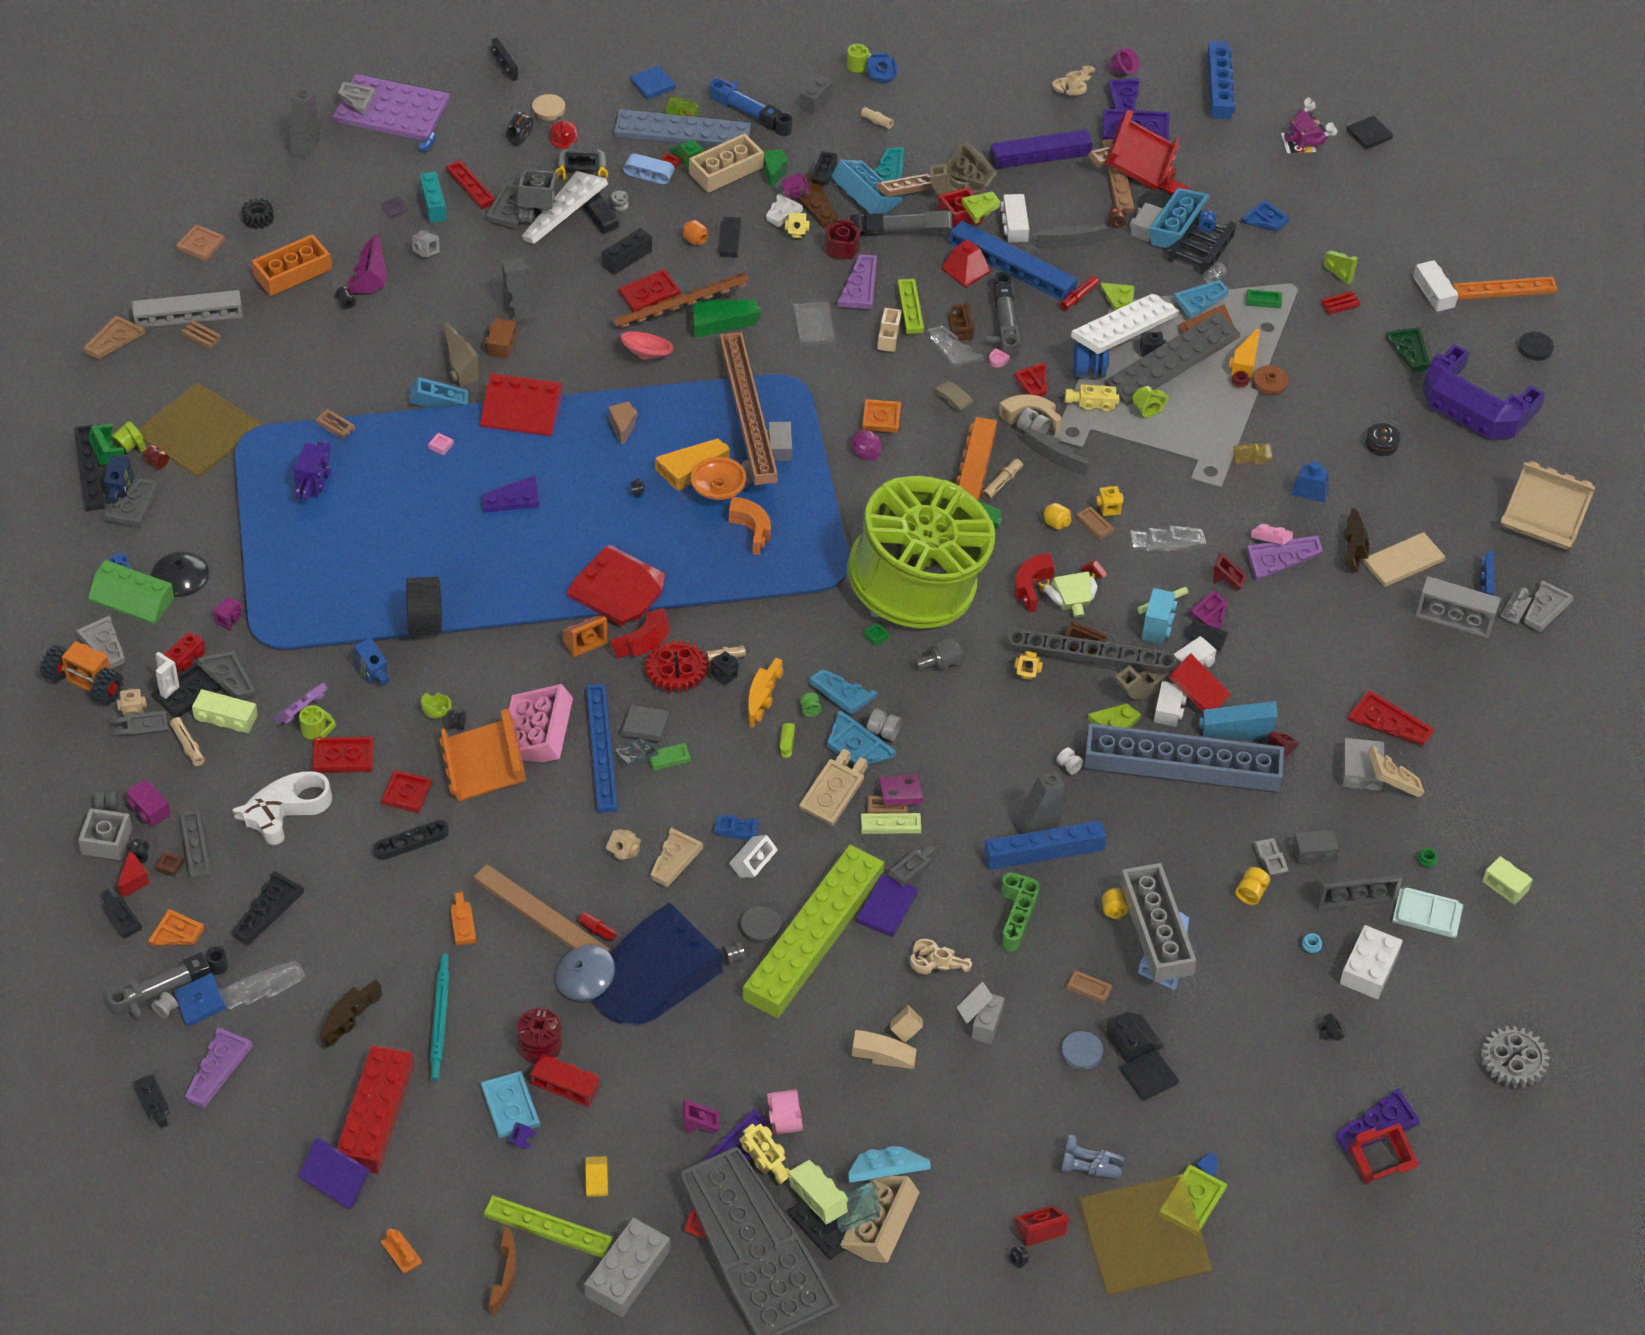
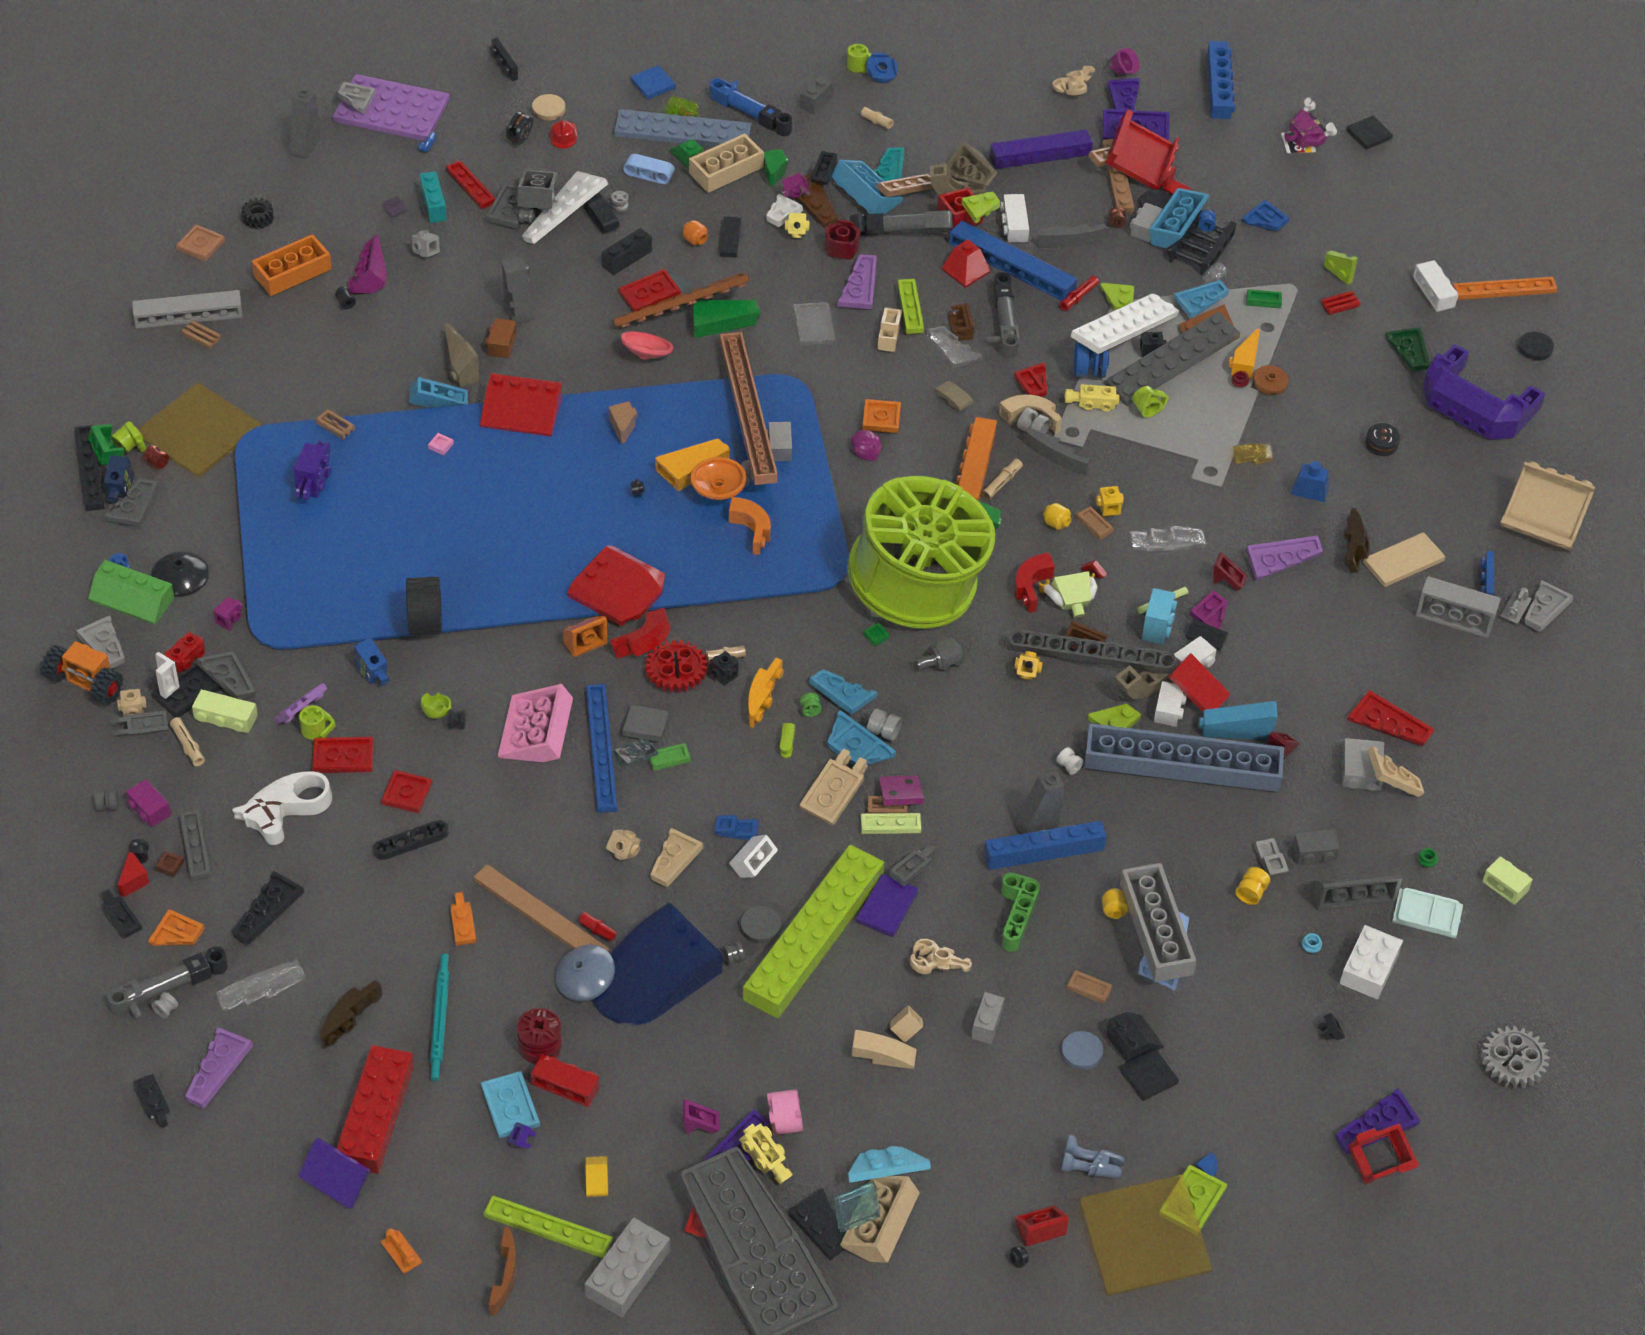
light grey brick [78,808,132,860] -> none
medium nougat wing [83,316,146,360] -> none
blue plate [174,973,227,1027] -> none
orange panel [439,708,527,801] -> none
dark purple wing [482,475,539,513] -> none
black torso [555,143,608,180] -> none
red tile [661,153,681,168] -> none
yellowish green brick [788,1160,848,1224] -> none
white sticker [957,982,993,1023] -> none
bright pink tile [989,348,1010,367] -> none
bright pink plate [1251,524,1293,545] -> none

